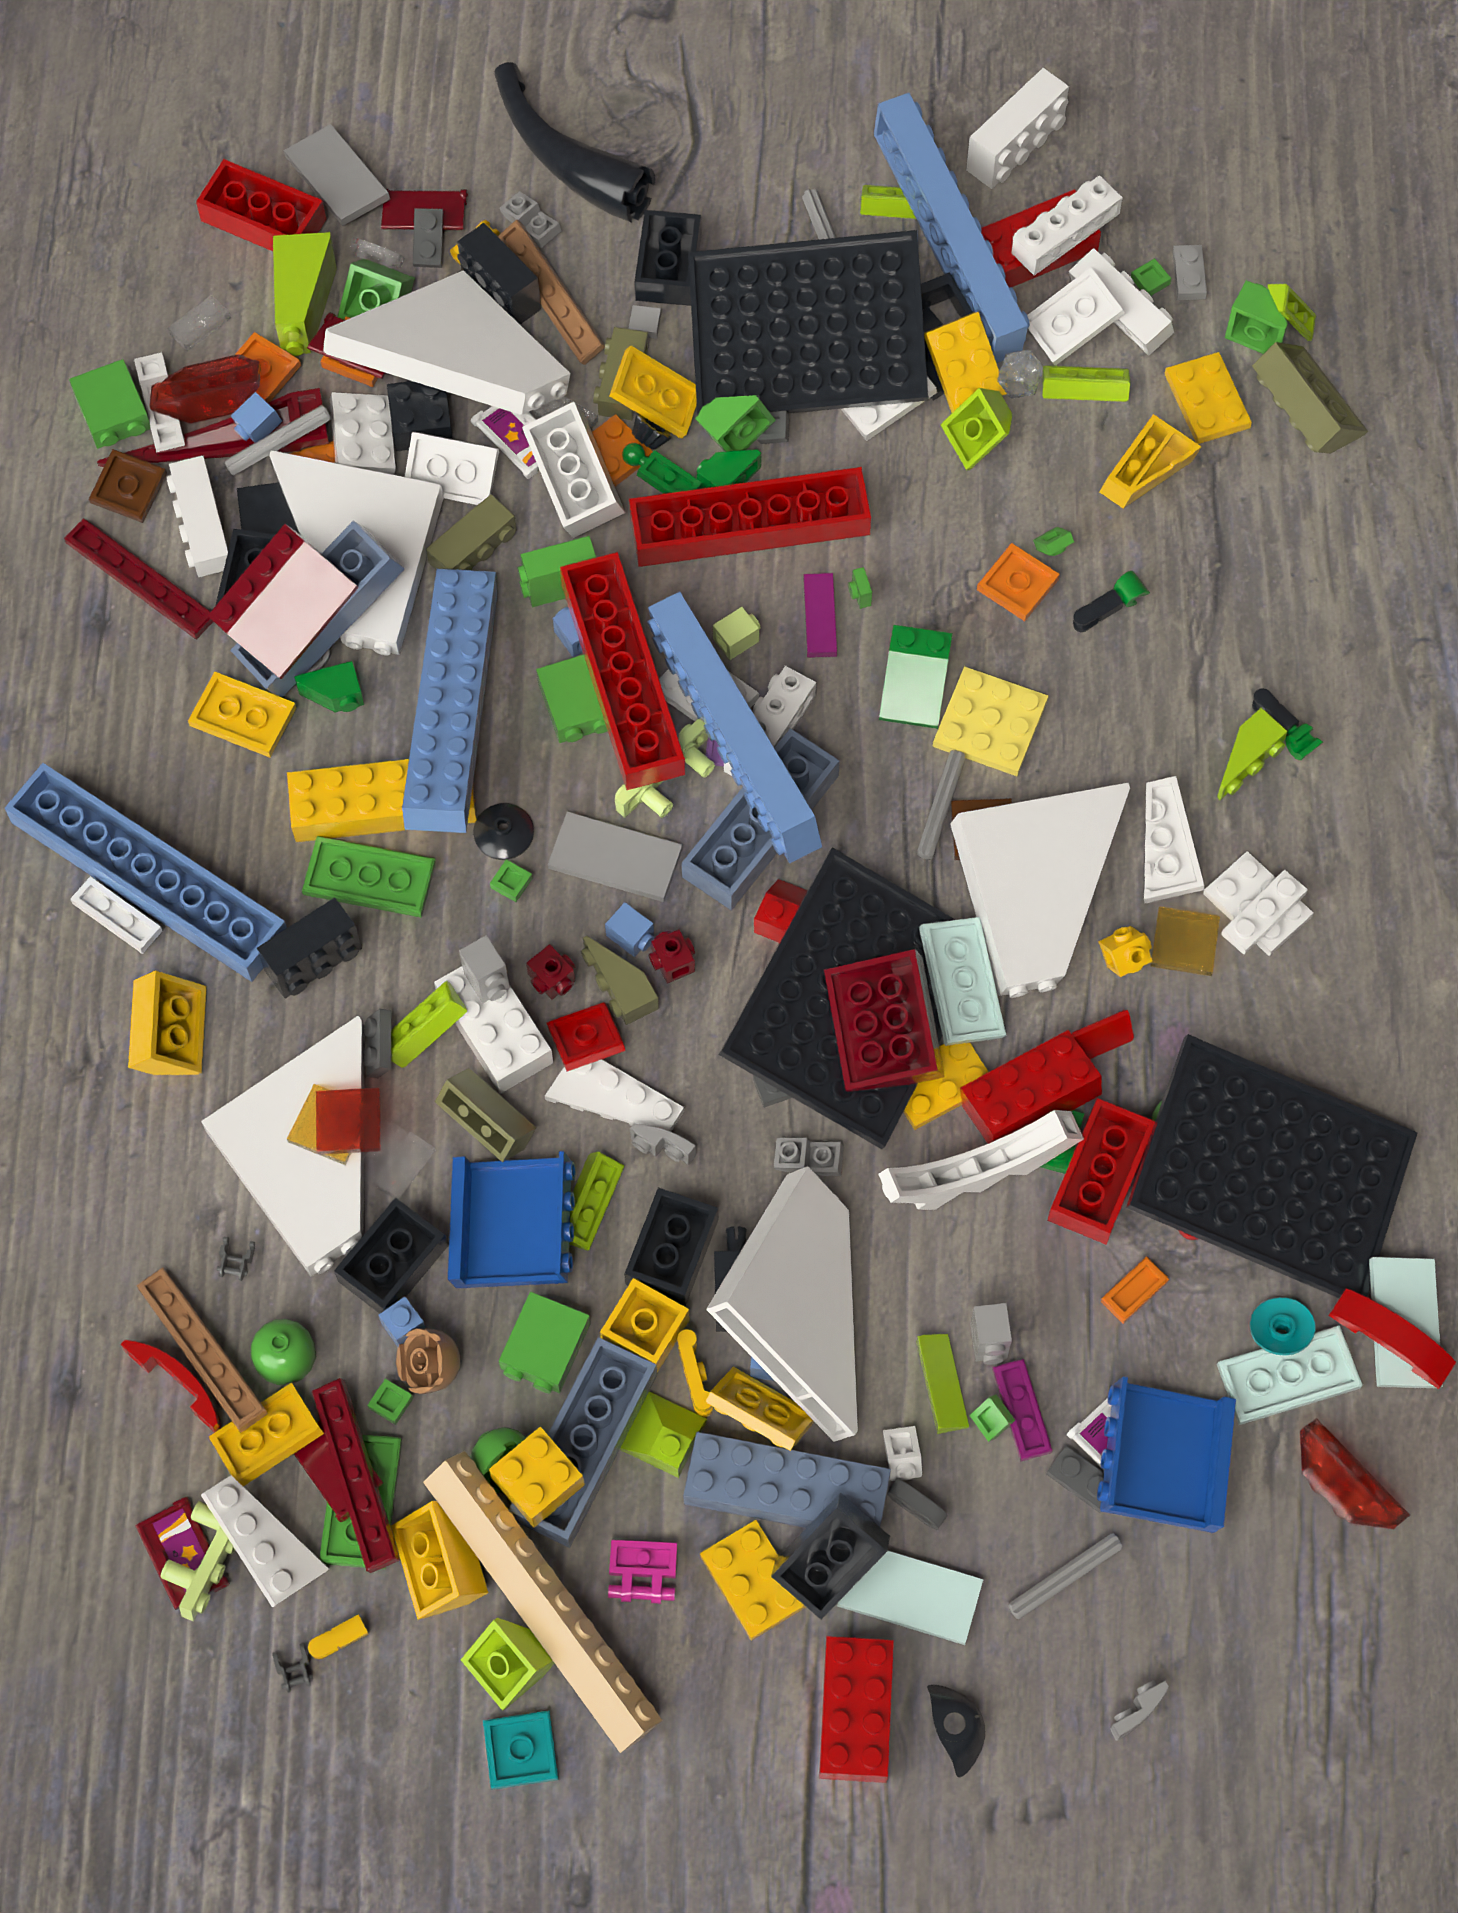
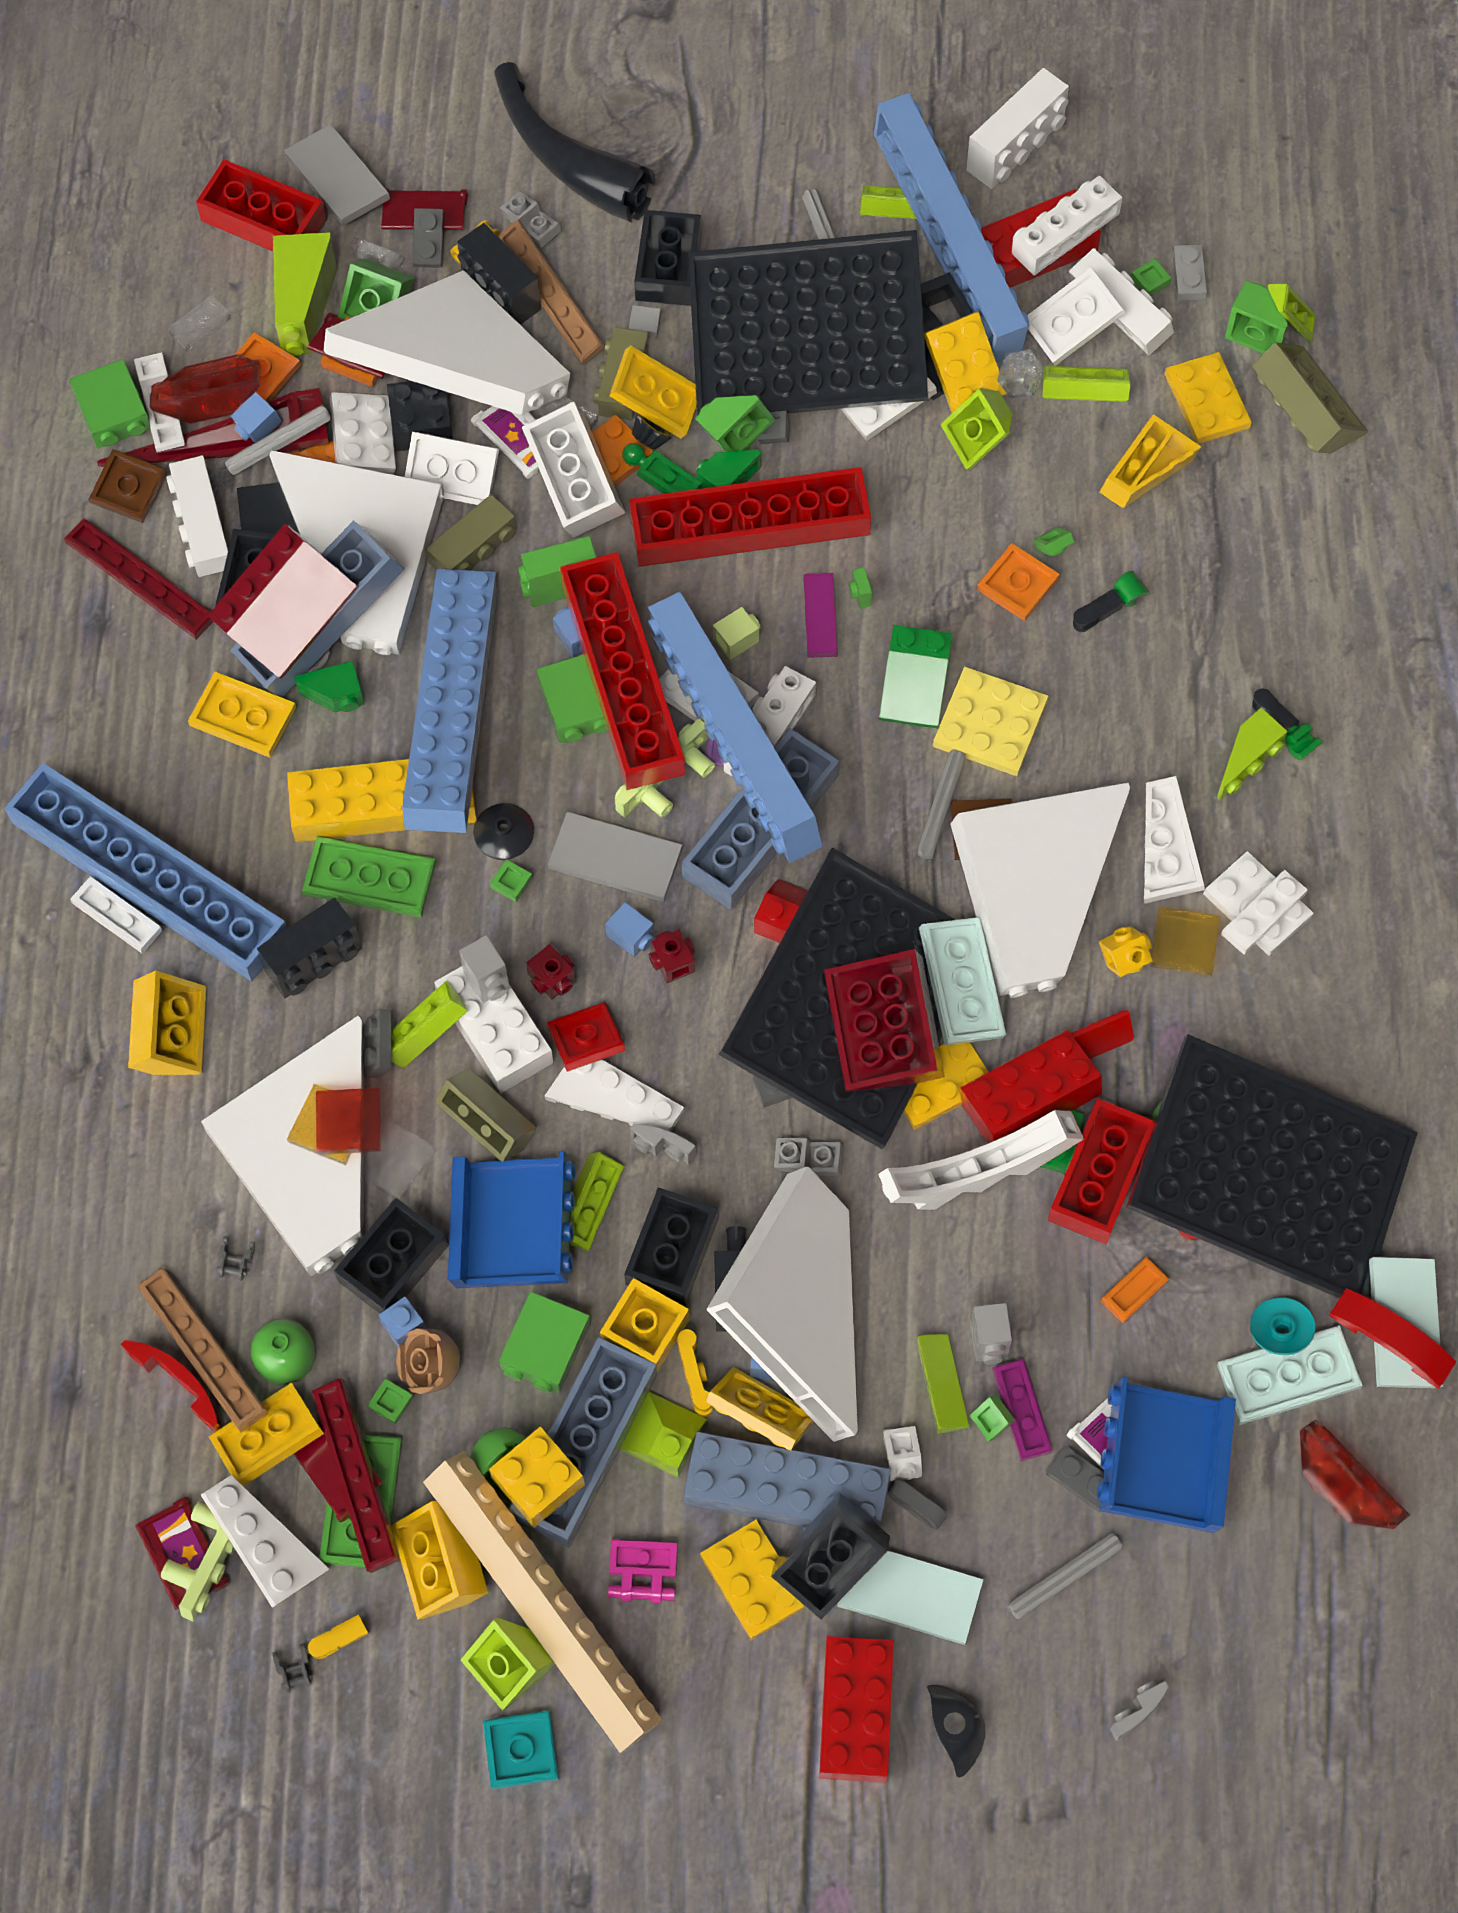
olive slope [581,936,659,1025] -> none

